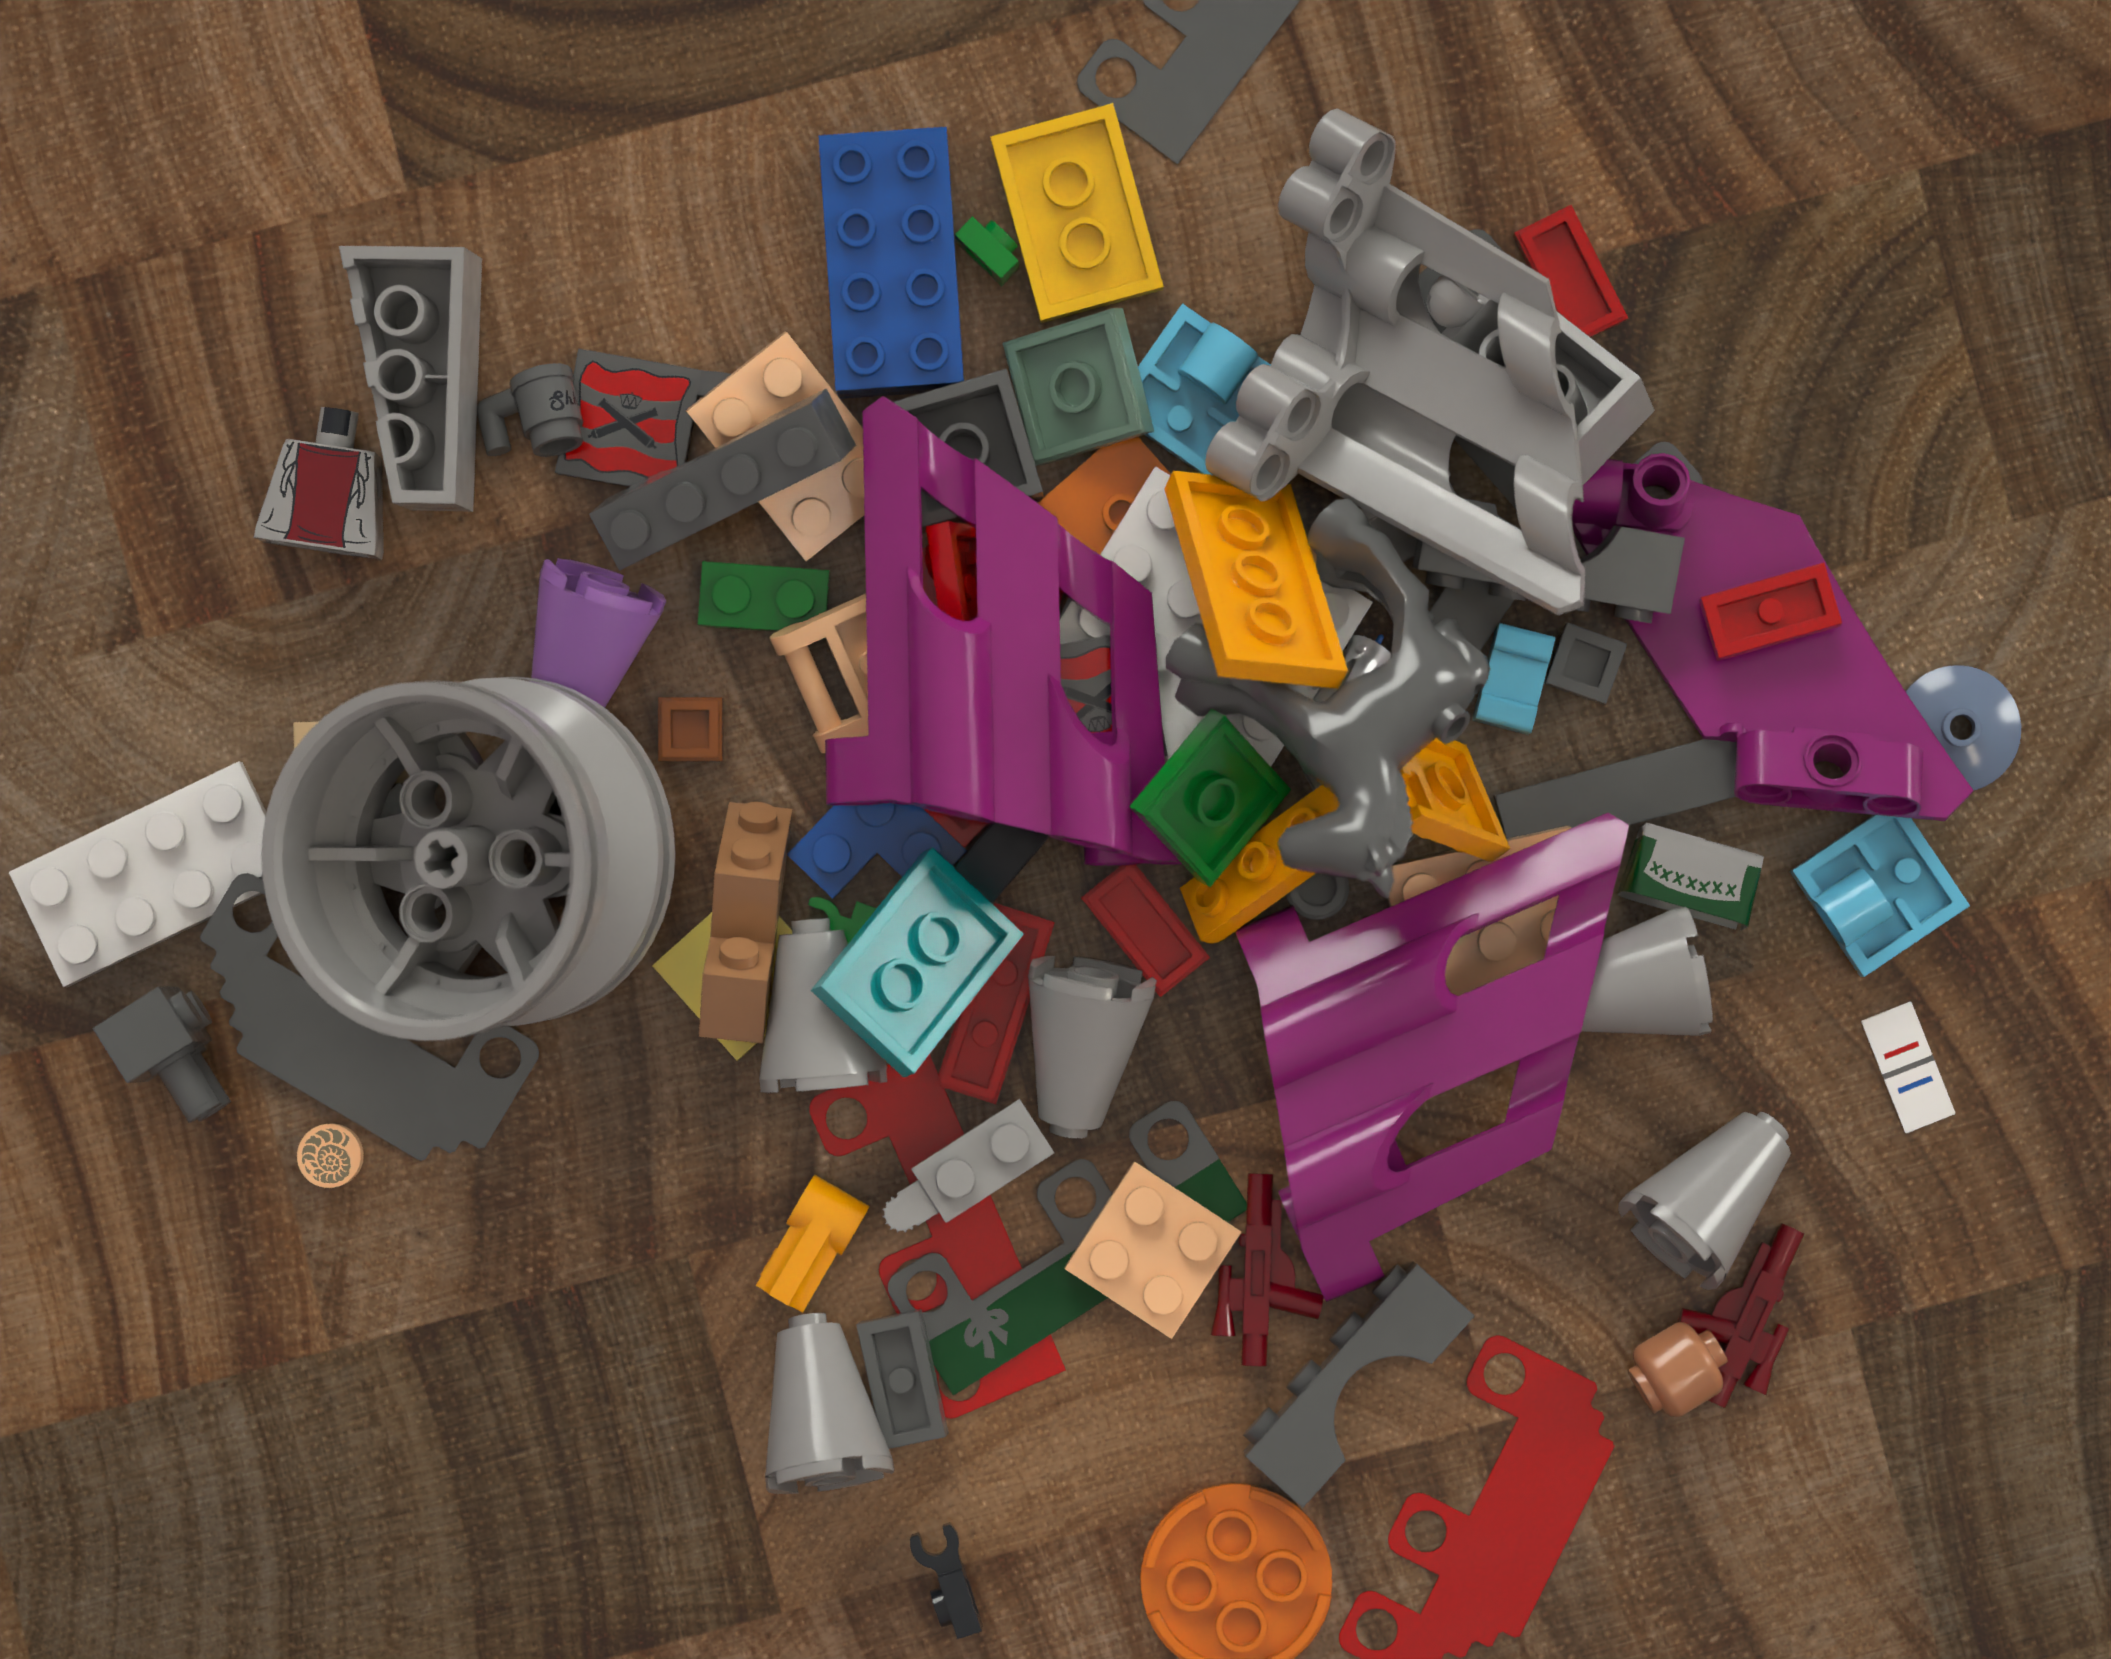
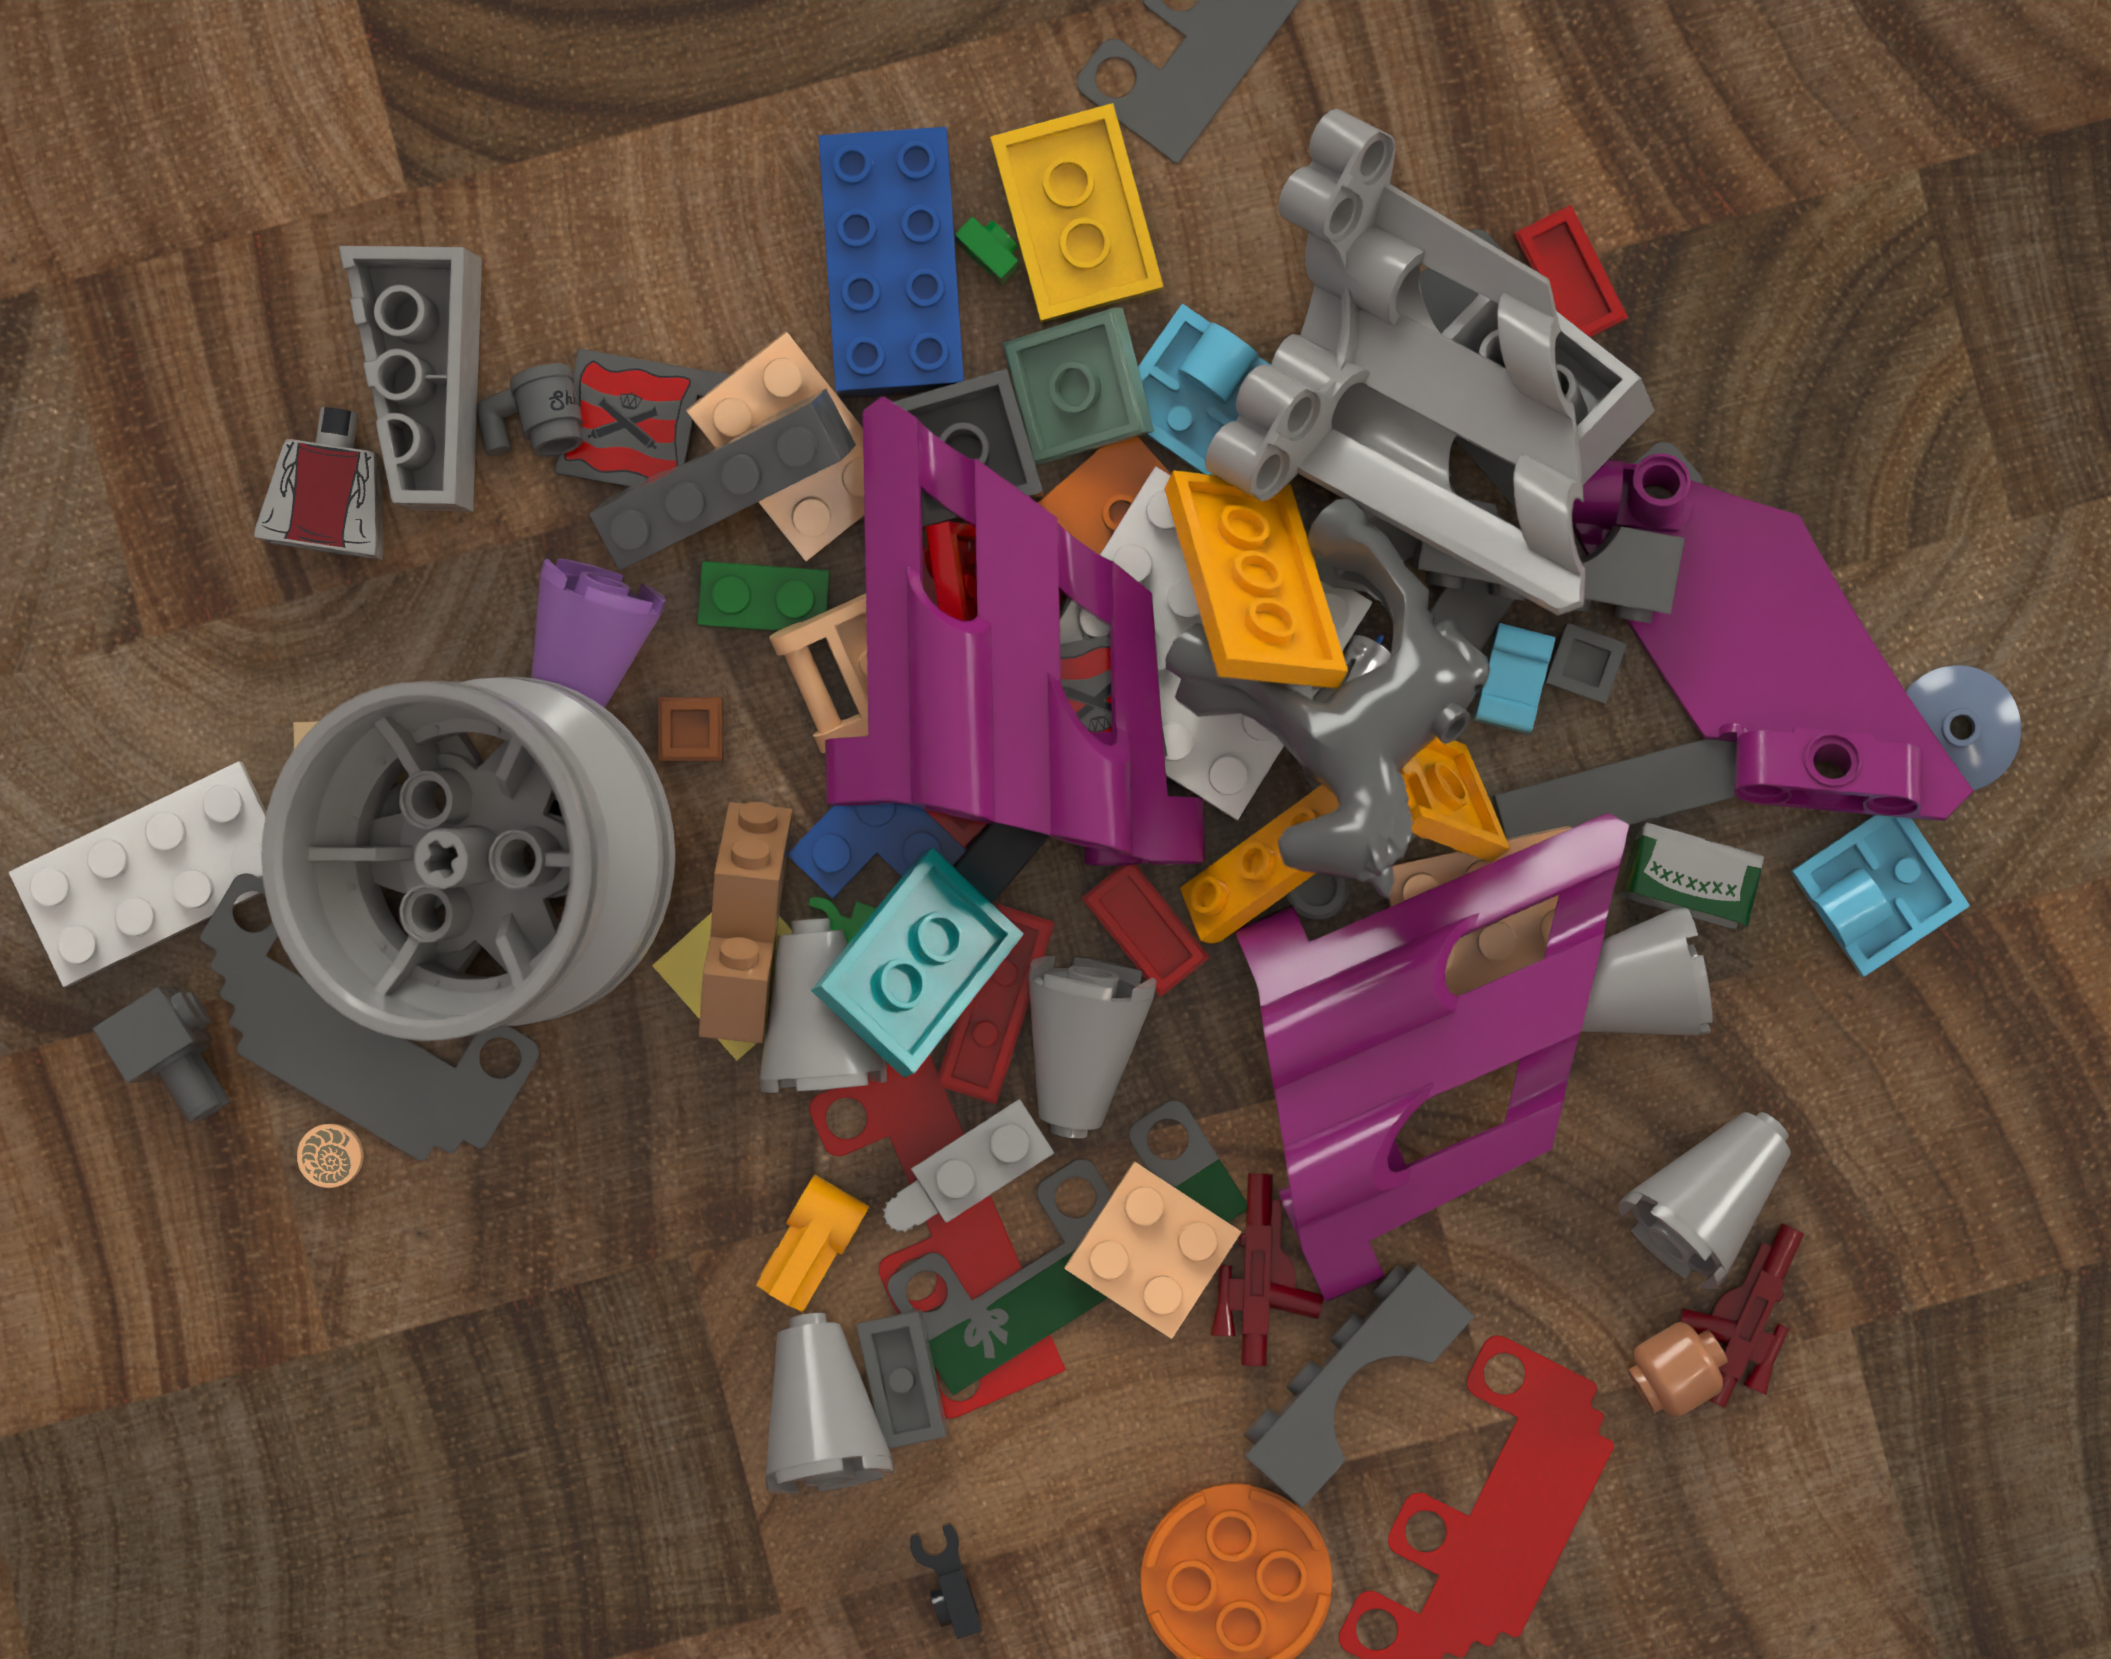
green tile [1129,708,1291,887] -> none
light grey hinge [1427,274,1484,328] -> none
red plate [1699,562,1842,661] -> none
white sticker [1861,1002,1955,1133] -> none

